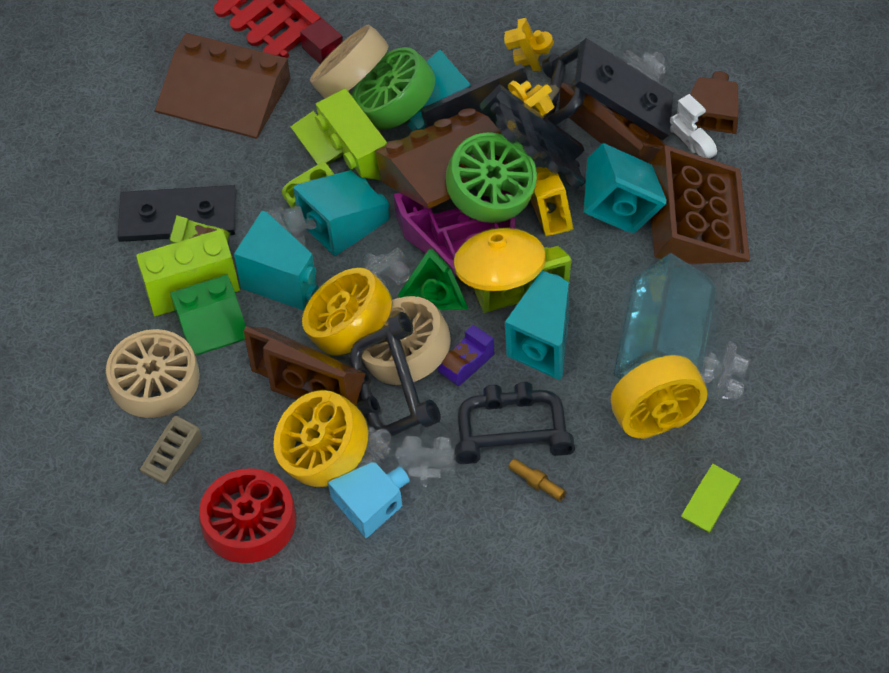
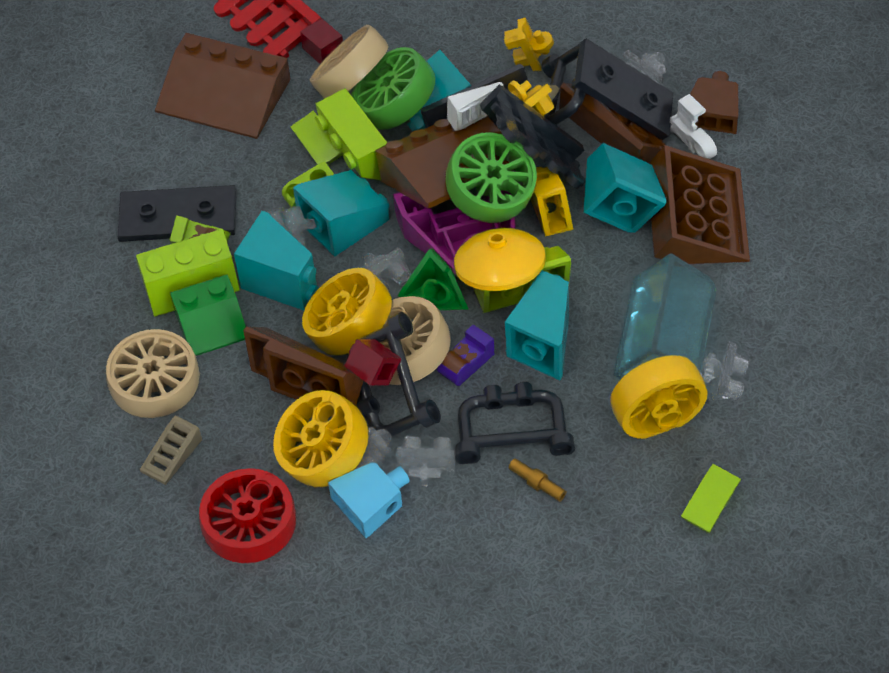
none -> dark red brick [344,339,402,385]
none -> white slope [447,82,503,131]

